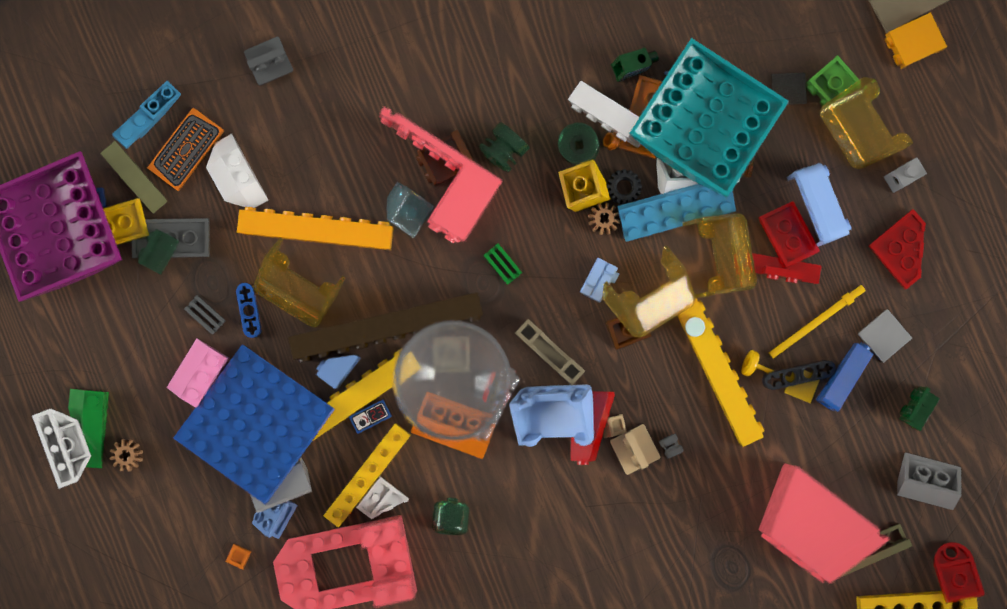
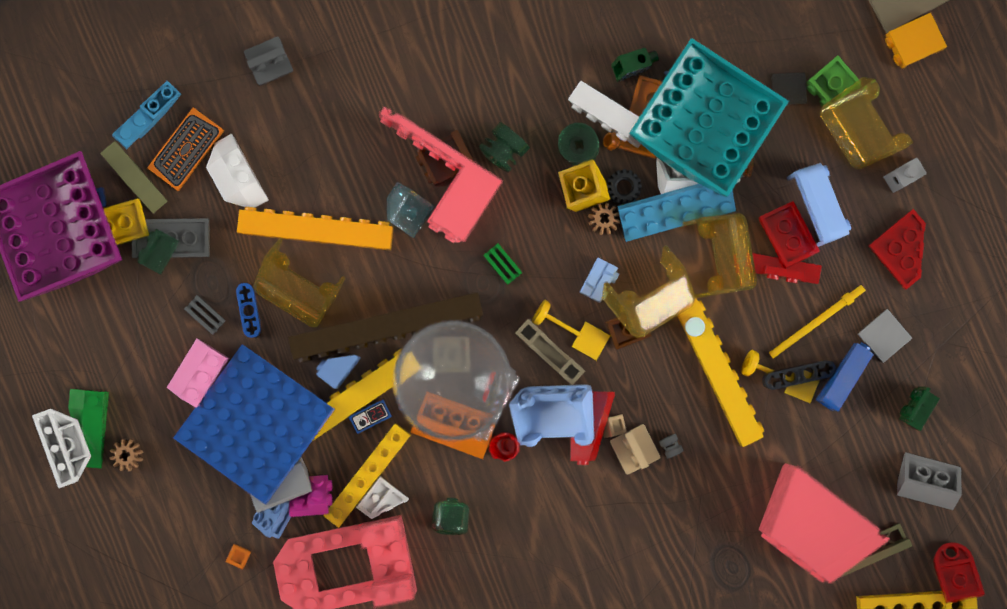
none -> dark pink plate [289,475,333,517]
none -> red hair [489,432,520,462]
none -> yellow piece [532,300,610,361]

